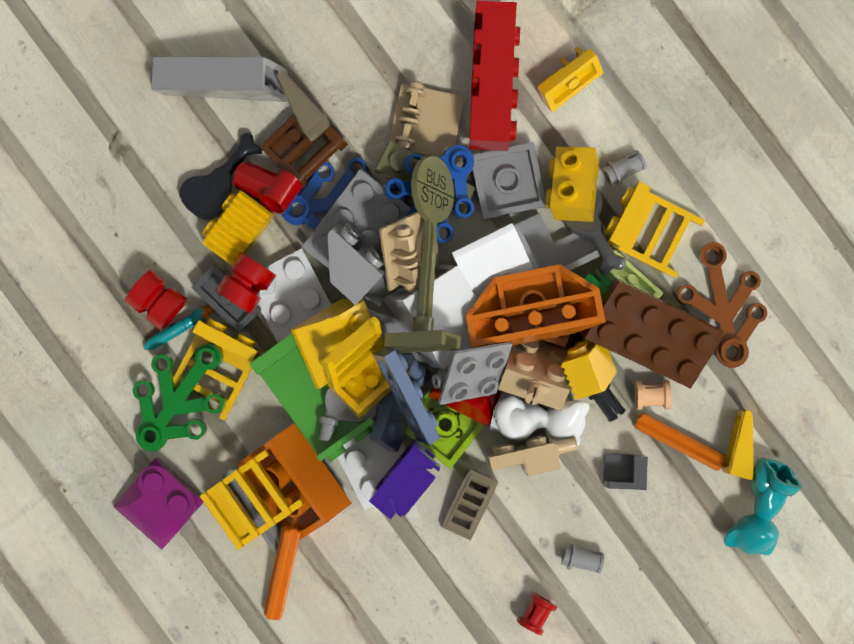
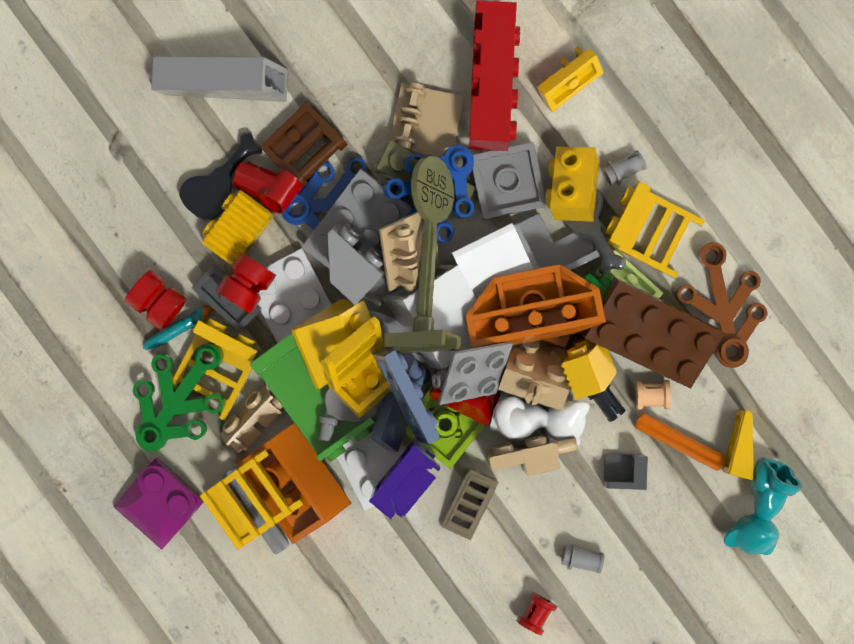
orange axle [263,525,301,620] -> none
dark tan slope [276,70,330,142] -> none
none -> tan hinge [220,386,283,453]

